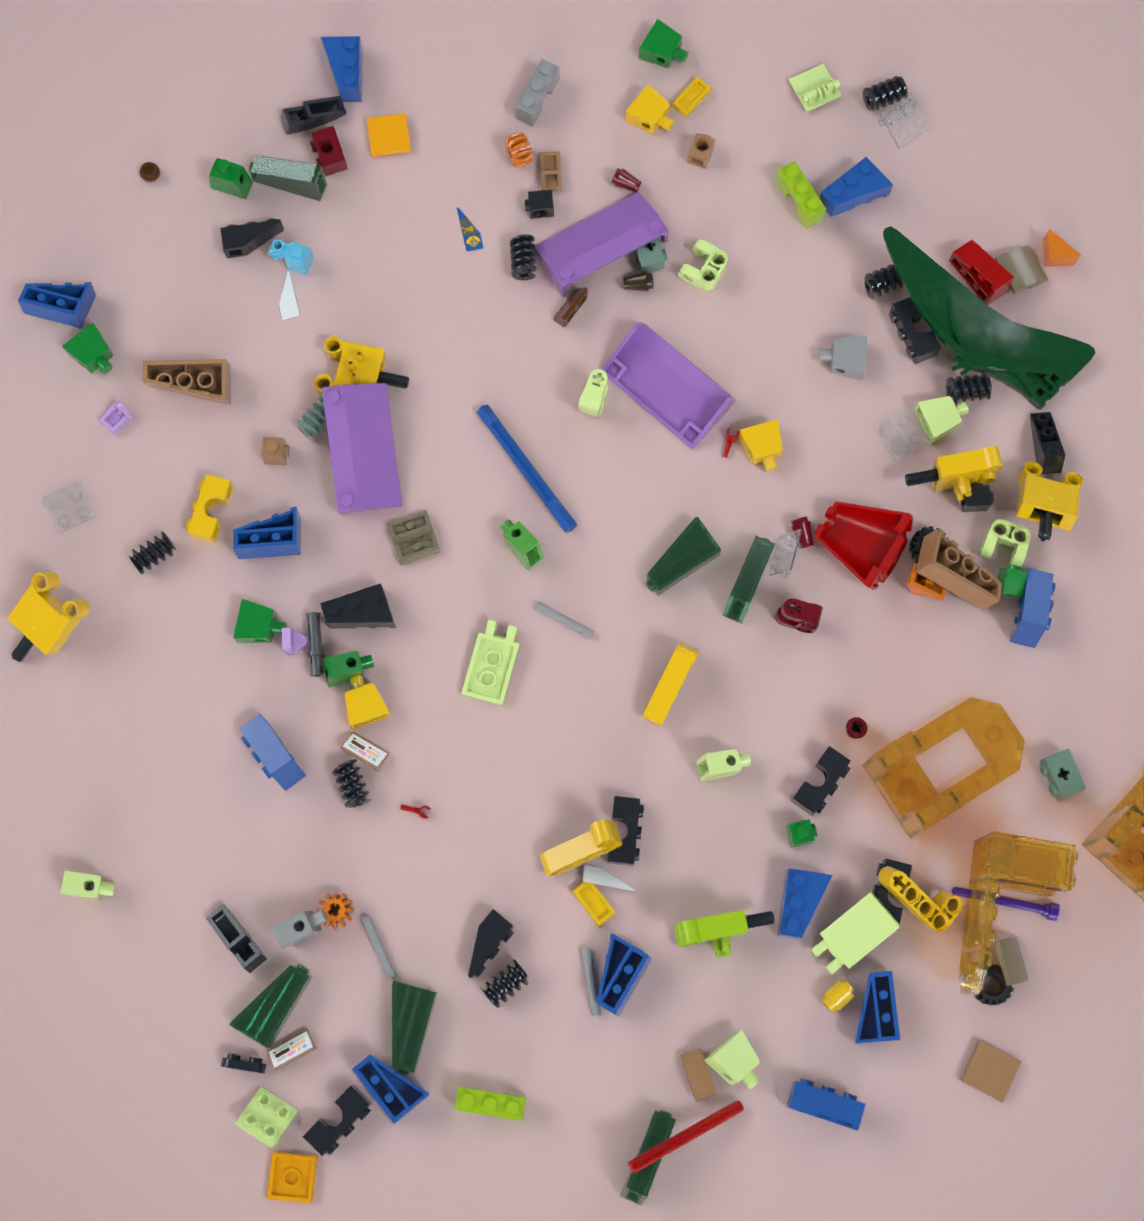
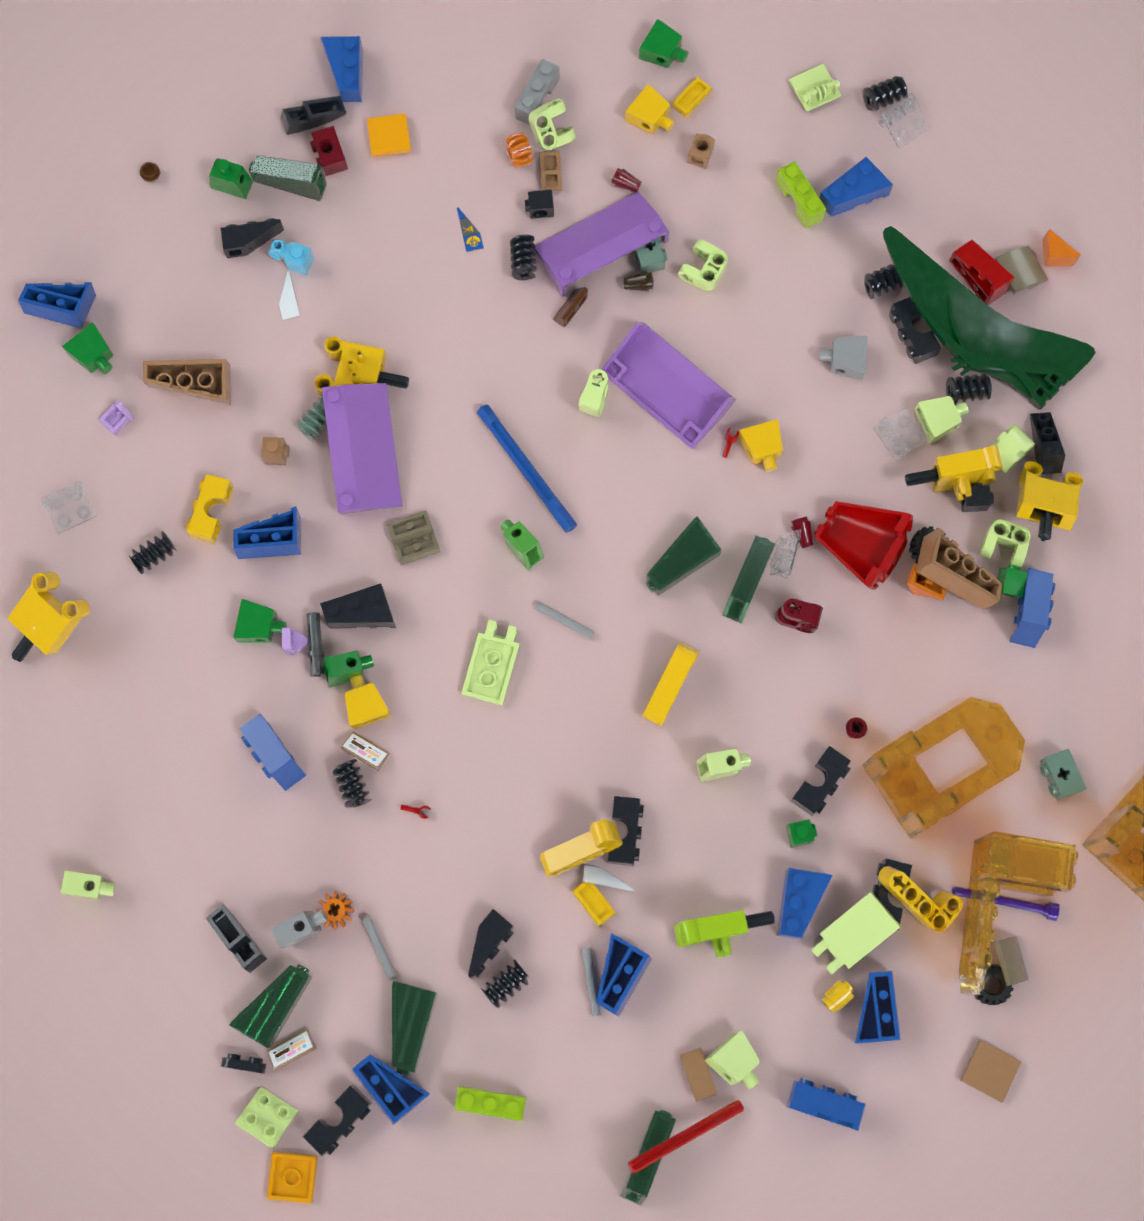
none -> yellowish green piece [528,99,576,150]
none -> yellowish green brick [991,424,1035,473]

